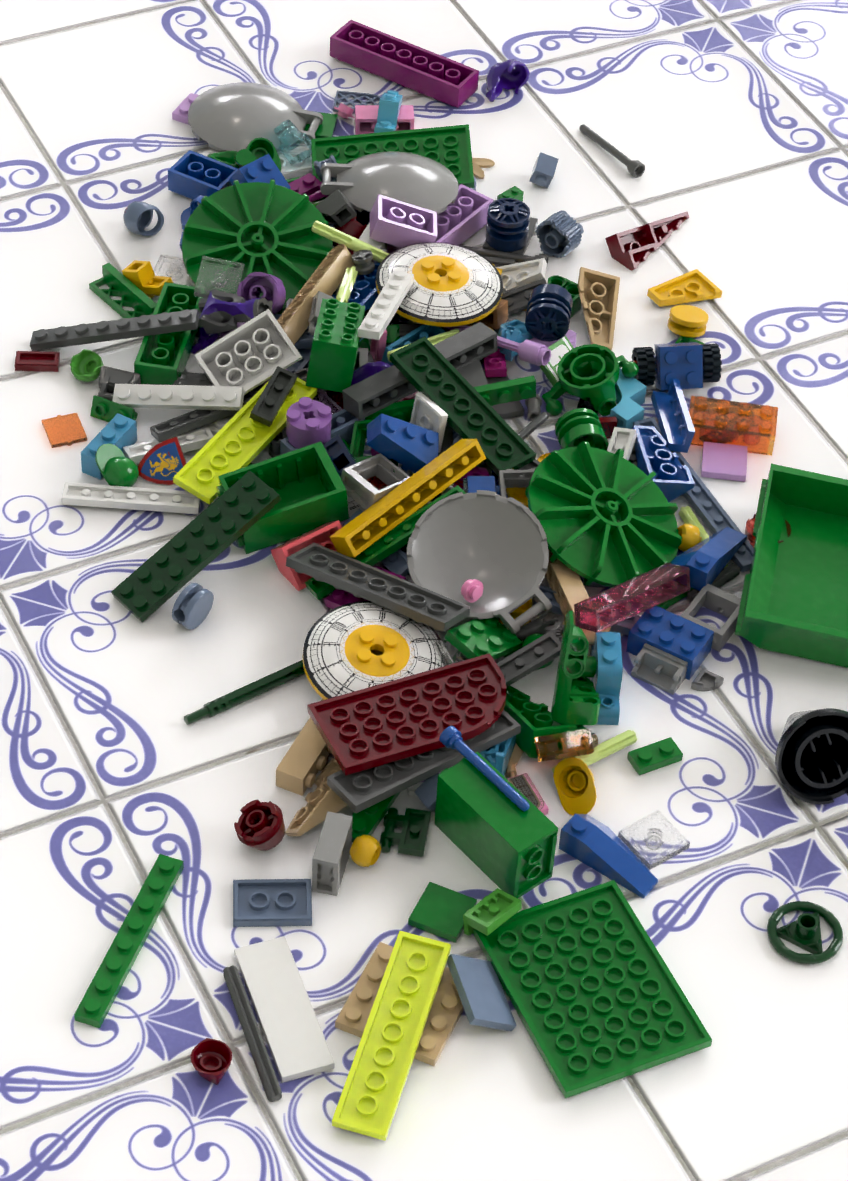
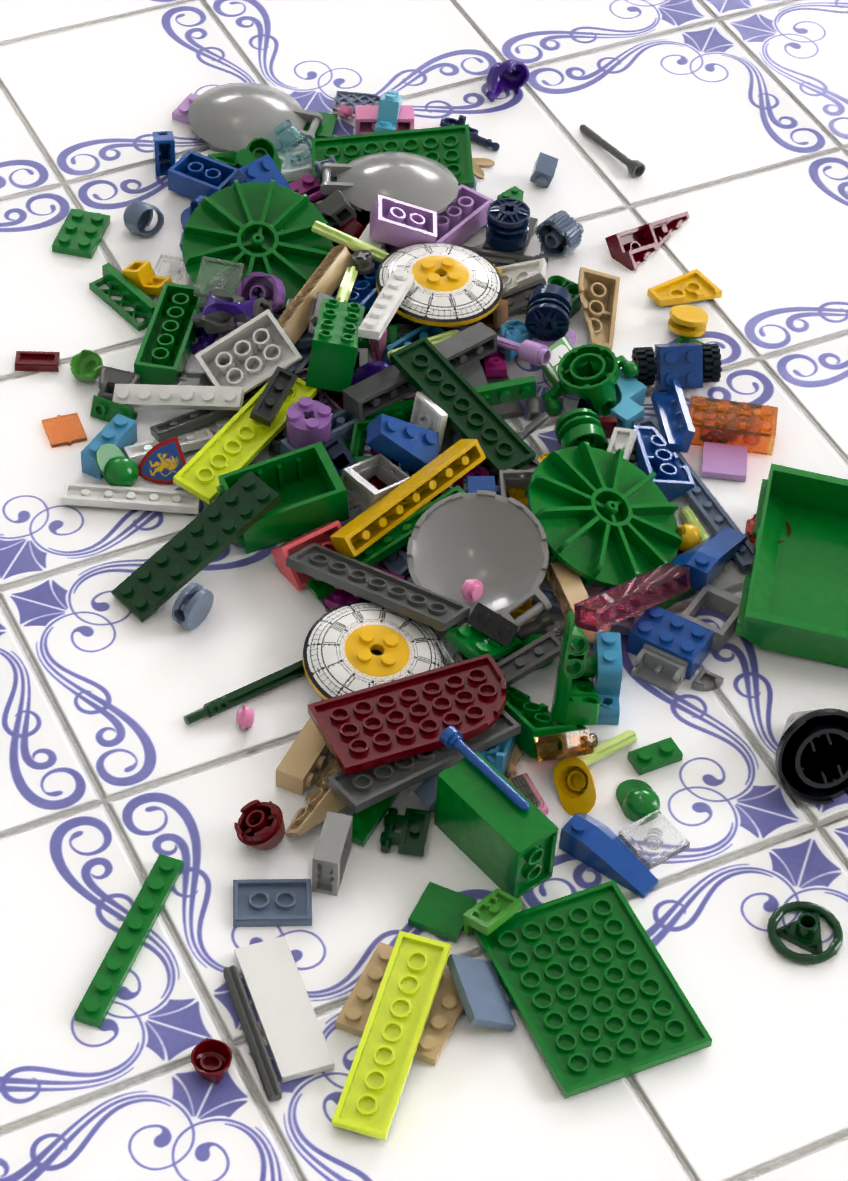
dark grey plate [30,309,200,351] -> none
magenta brick [330,20,479,108] -> none
yellow piece [350,834,381,867] -> none
dark grey axle [686,563,741,603] -> none
none -> green plate [52,208,111,259]
none -> blue torso [152,131,175,176]
none -> bright pink plate [236,705,254,730]
none -> dark blue piece [440,115,500,151]
none -> black hinge [466,602,519,648]
none -> green cap [616,779,660,823]

